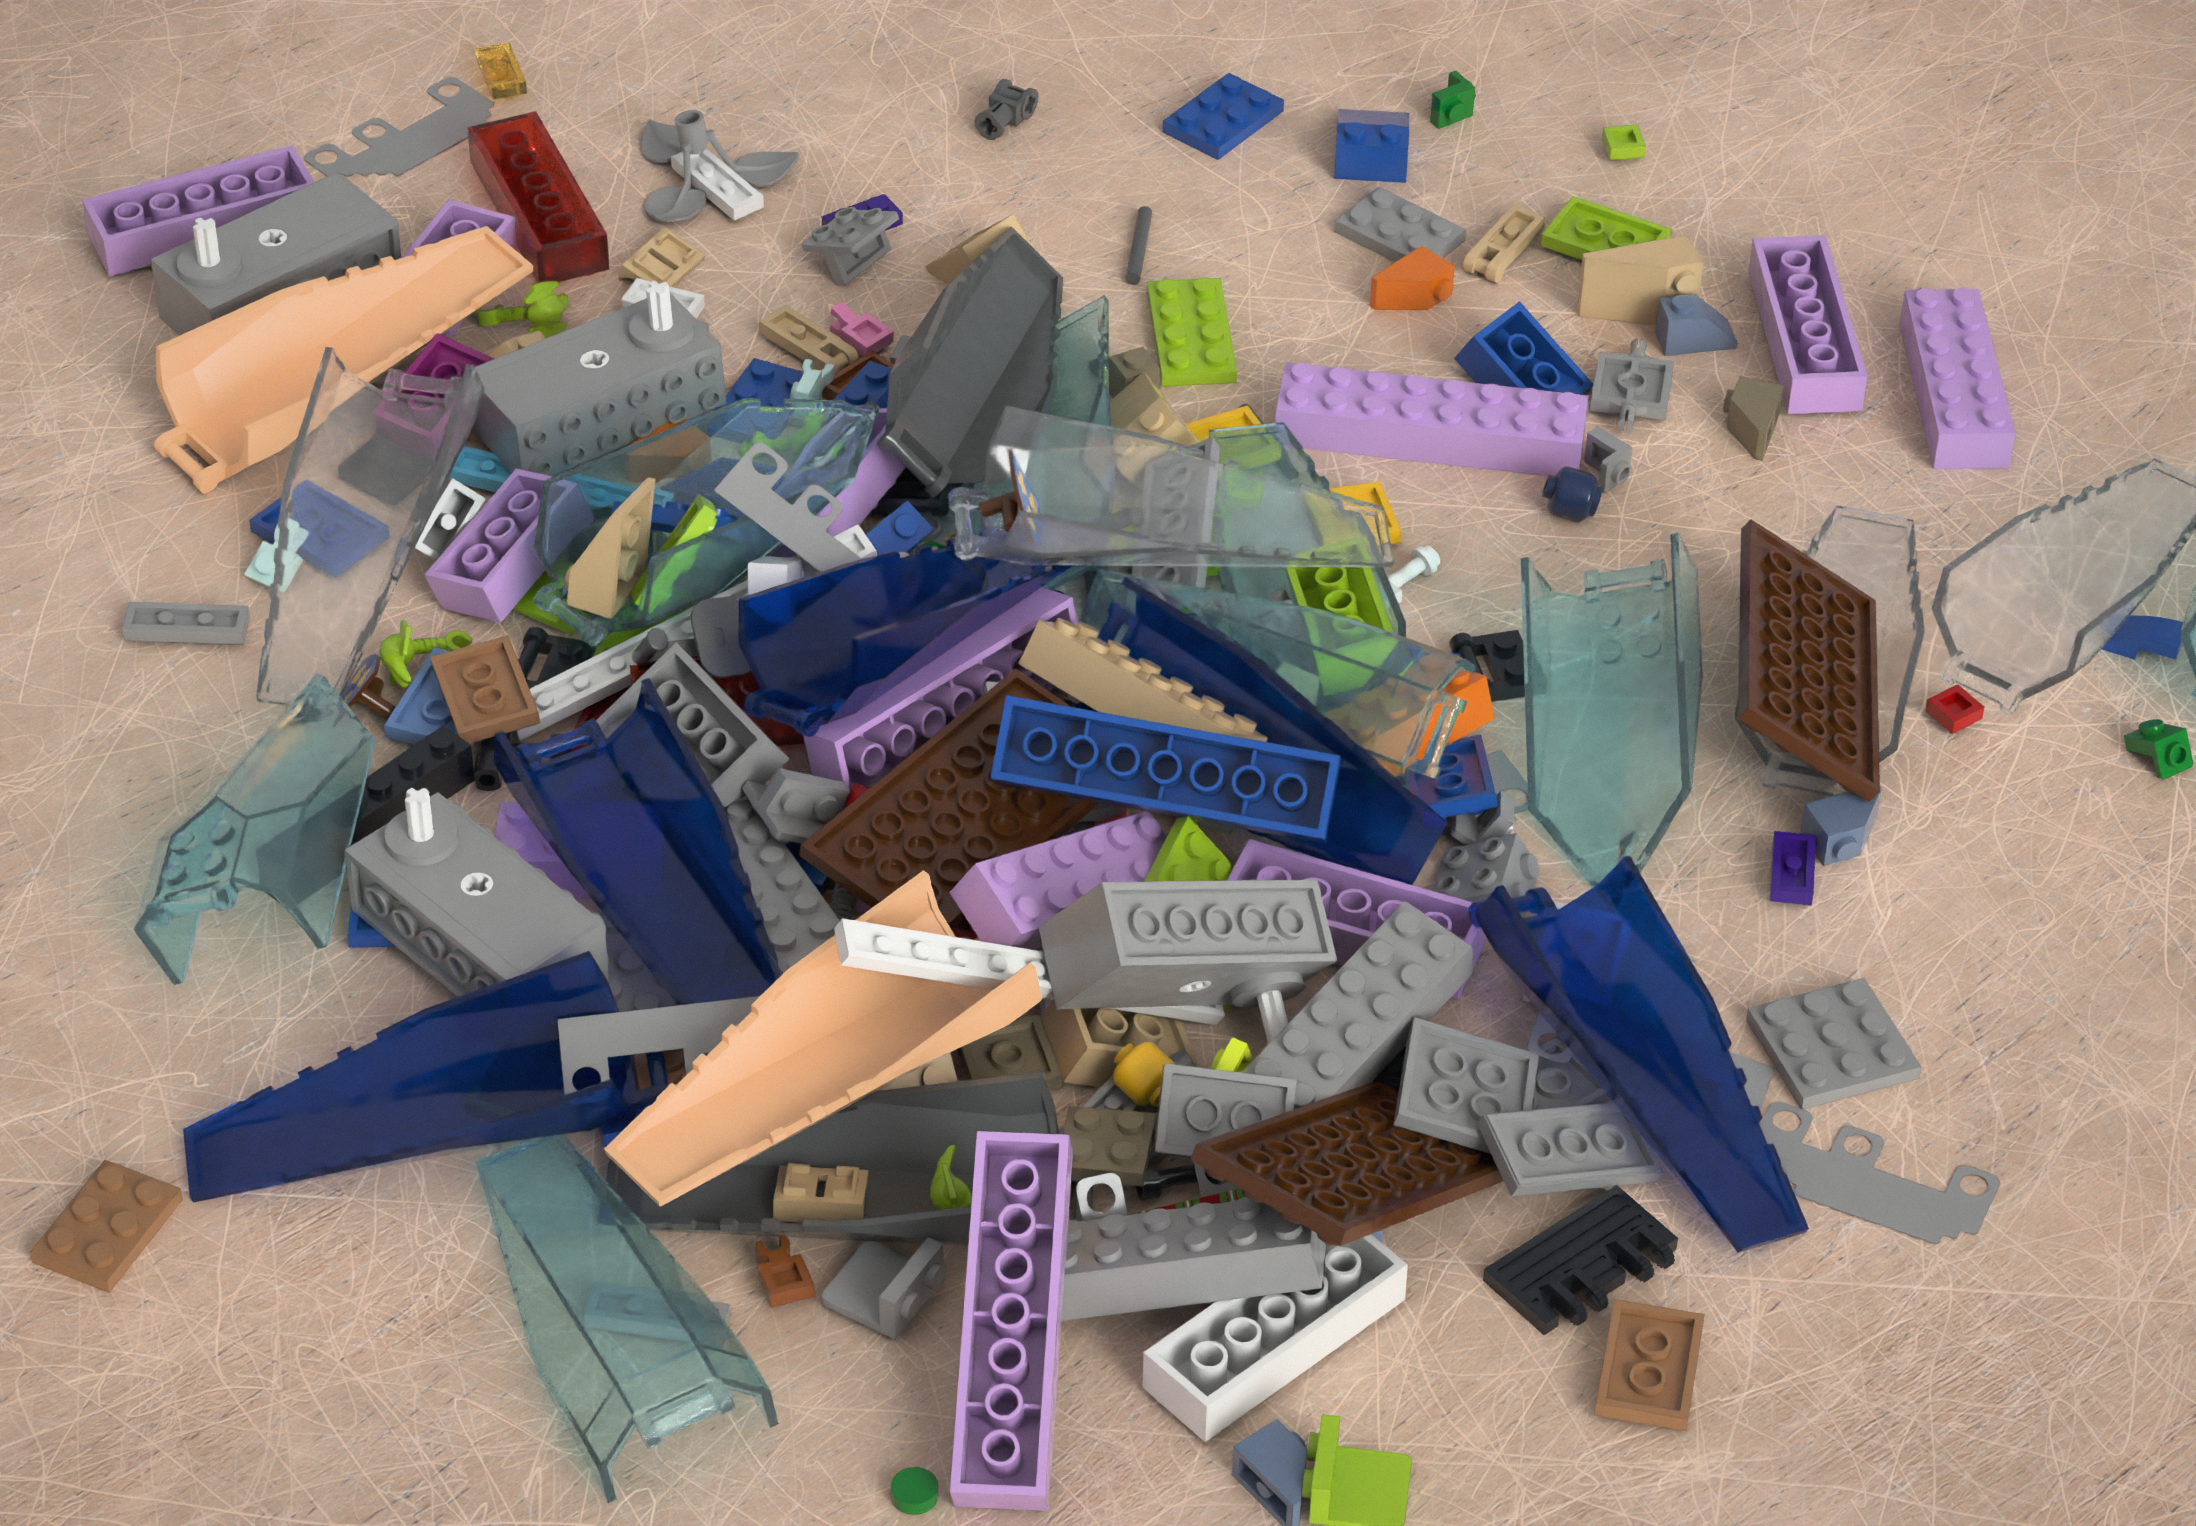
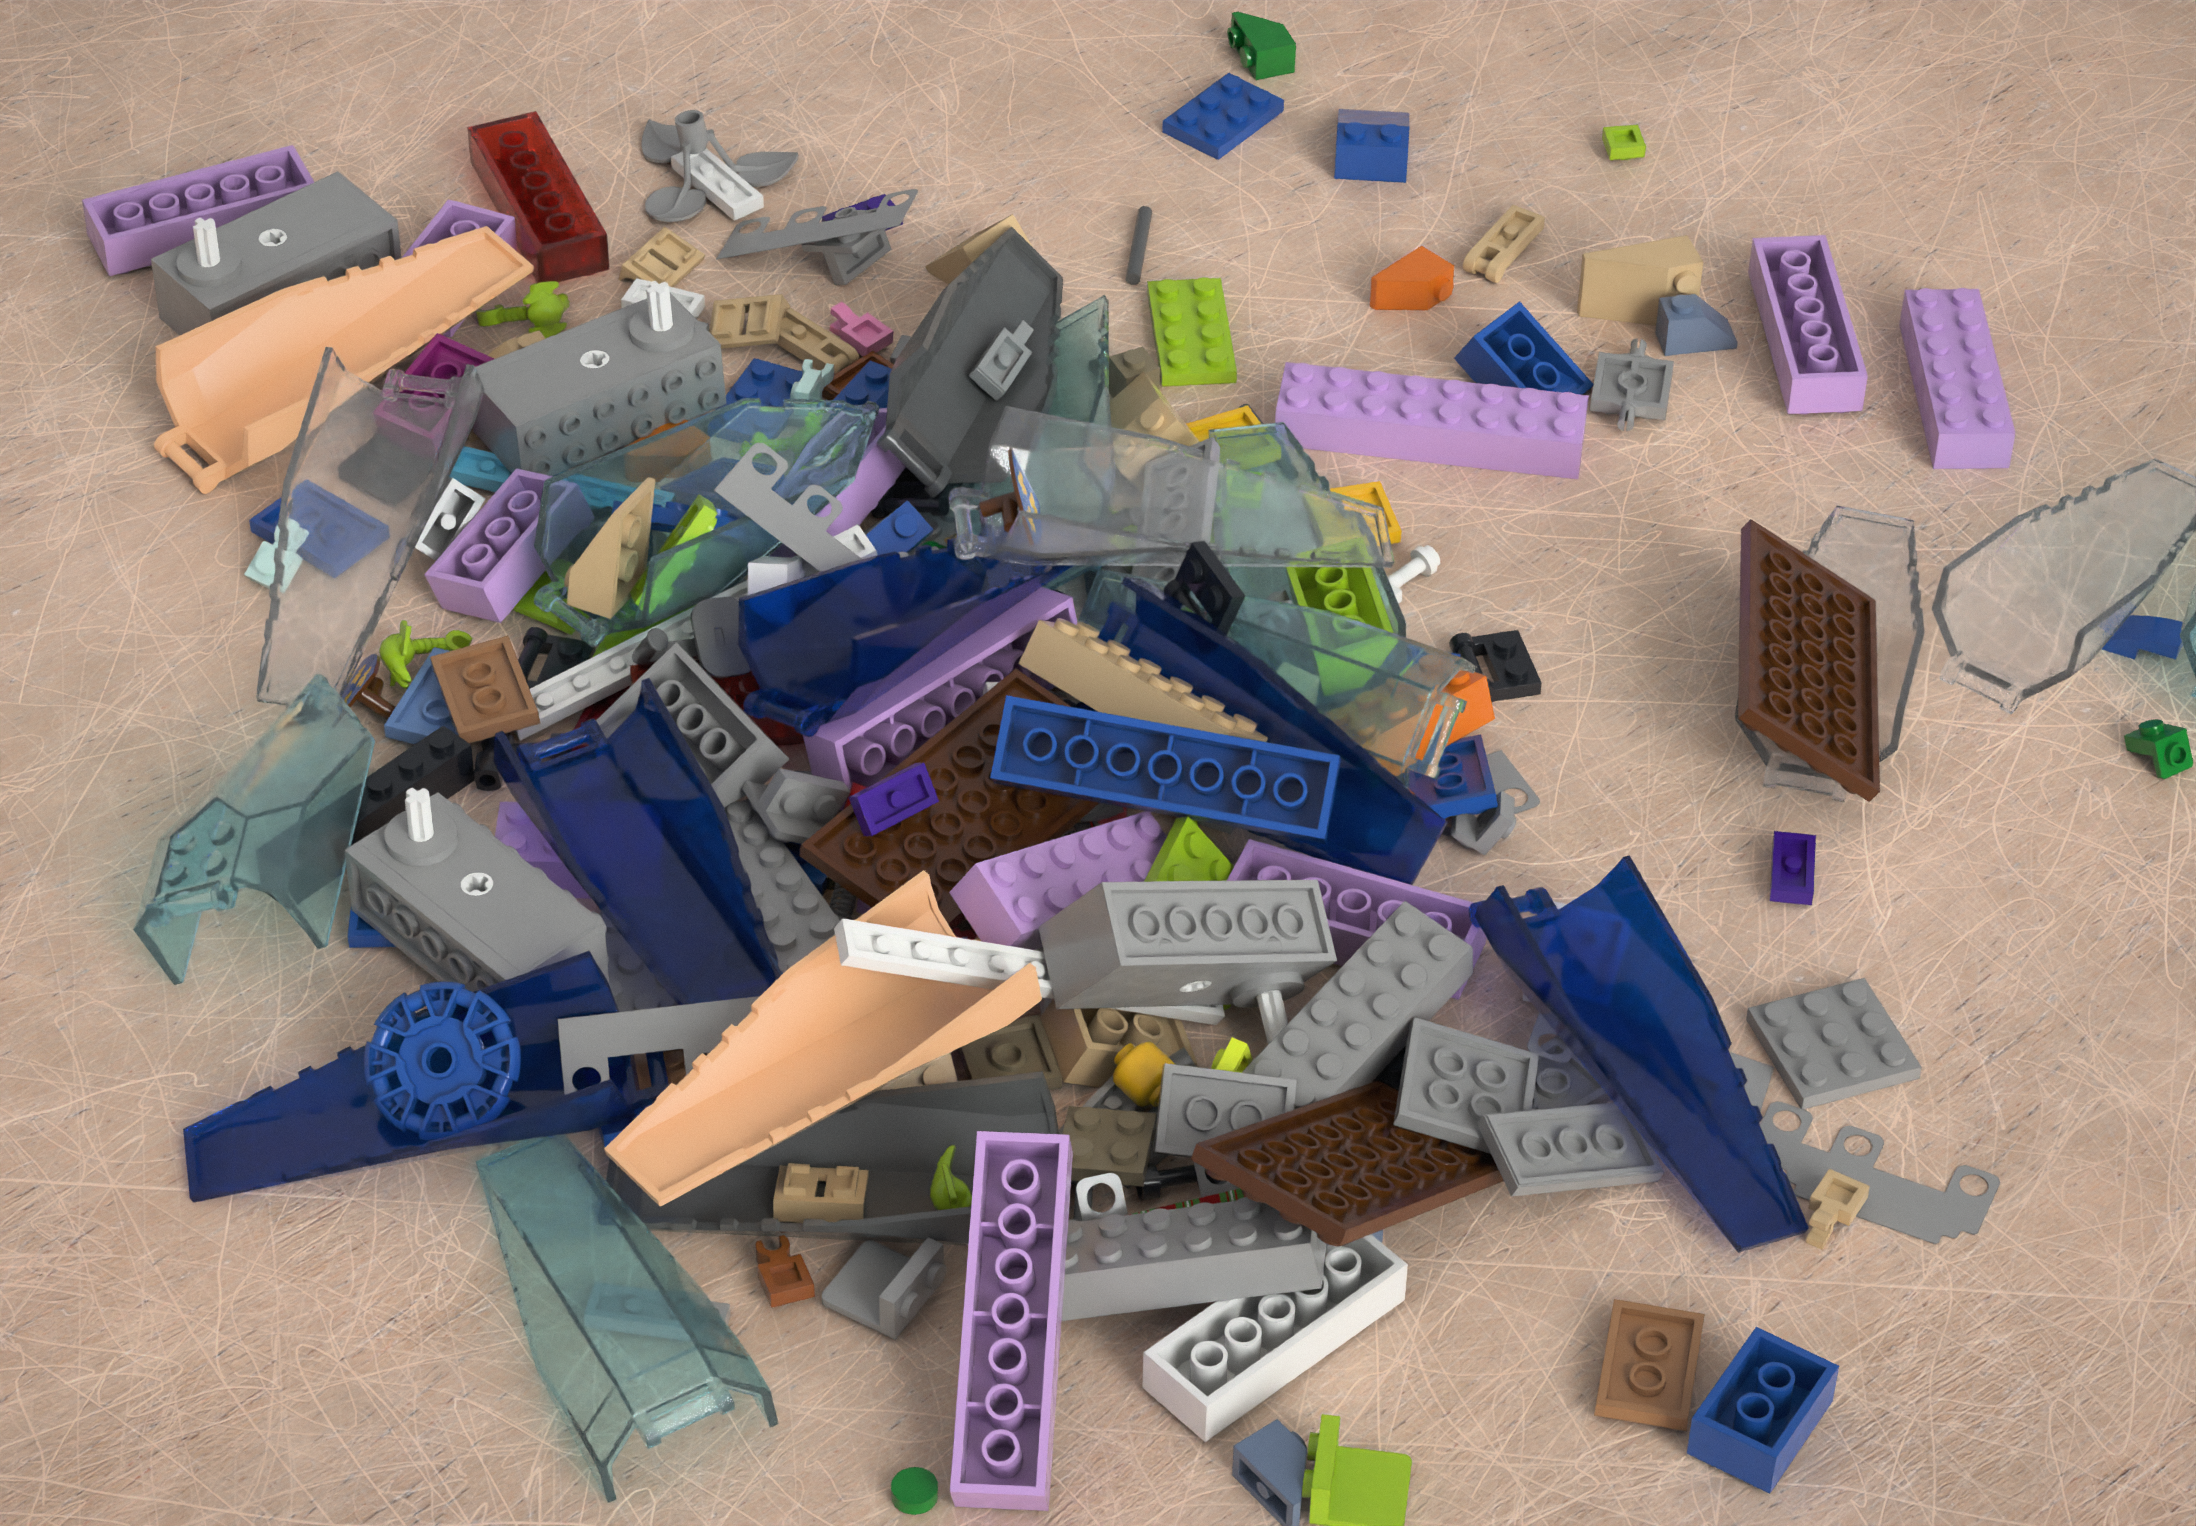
medium nougat plate [30,1160,183,1293] -> none
light grey plate [122,602,250,645] -> none
light grey piece [304,77,494,177] -> none
clear yellow plate [475,42,527,100] -> none
dark grey connector [974,79,1039,140] -> none
light grey plate [1334,187,1466,262] -> none
green bracket [1430,70,1476,129] -> none
light grey bracket [1432,833,1540,929] -> none
black hinge [1483,1185,1678,1335] -> none
clear light blue windscreen [1521,533,1703,908] -> none
lime plate [1541,196,1672,260] -> none
dark blue head [1542,466,1602,522] -> none
light grey bracket [1584,426,1632,493] -> none
dark tan slope [1723,376,1784,461] -> none
sand blue slope [1800,786,1882,866] -> none
red plate [1925,684,1985,734] -> none
none -> blue plate [364,981,521,1142]
none -> tan piece [709,294,790,349]
none -> light grey piece [716,189,918,260]
none -> dark purple plate [849,763,939,836]
none -> light grey hinge [968,320,1034,401]
none -> black plate [1164,541,1245,651]
none -> green slope [1227,11,1296,80]
none -> blue brick [1687,1327,1839,1494]
none -> tan plate [1806,1169,1870,1250]

